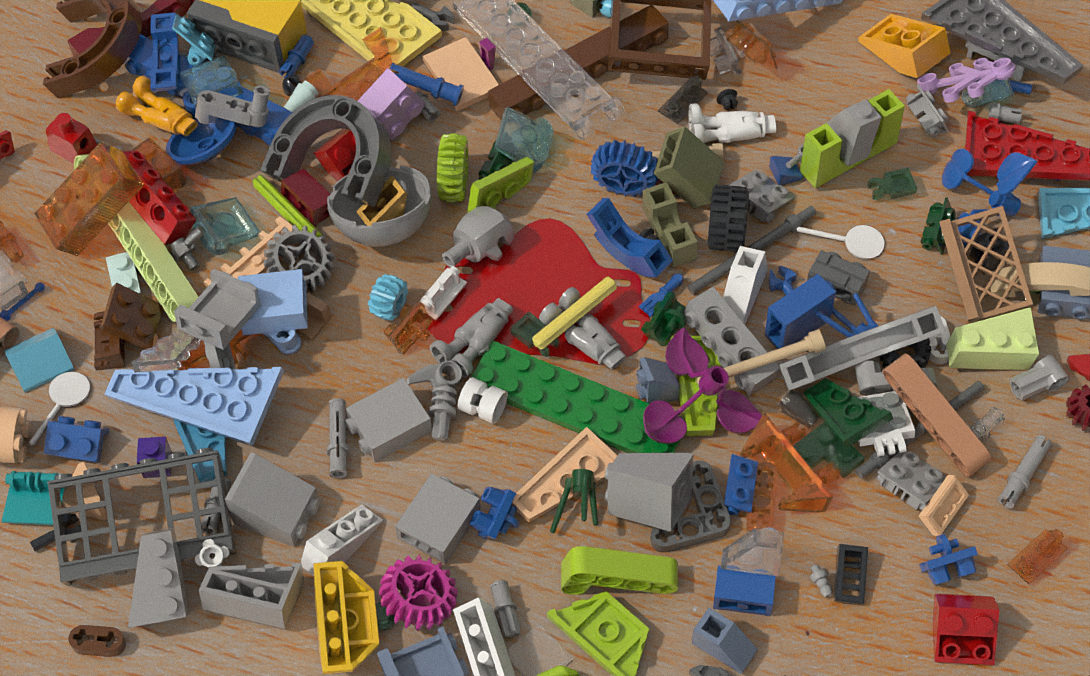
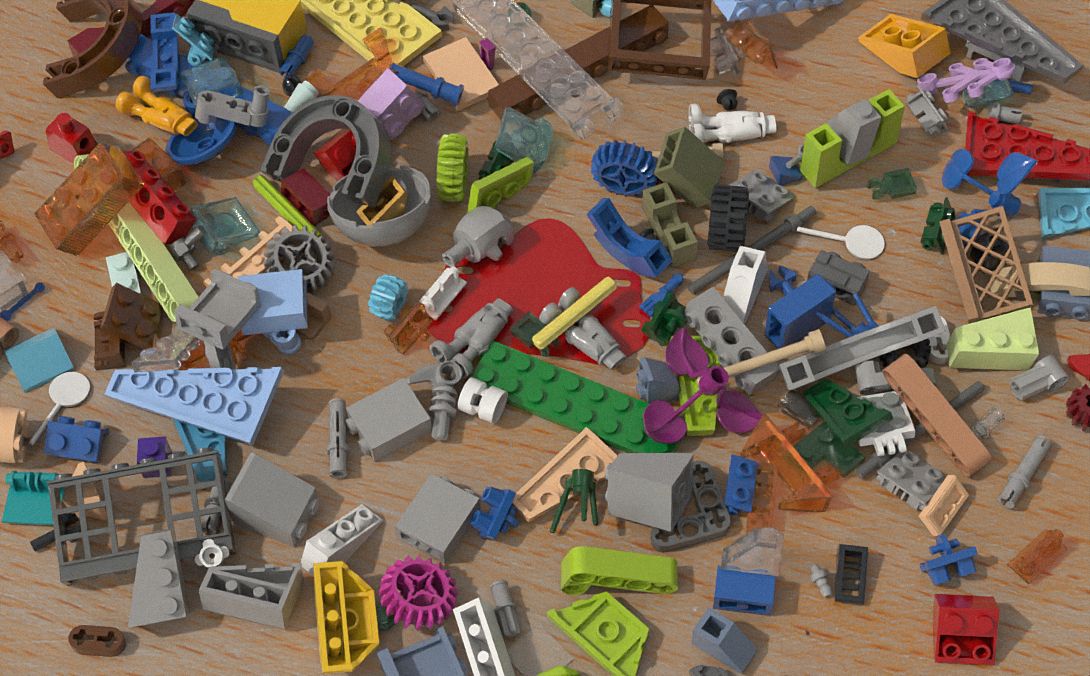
clear smoke hinge [658,75,708,124] -> none

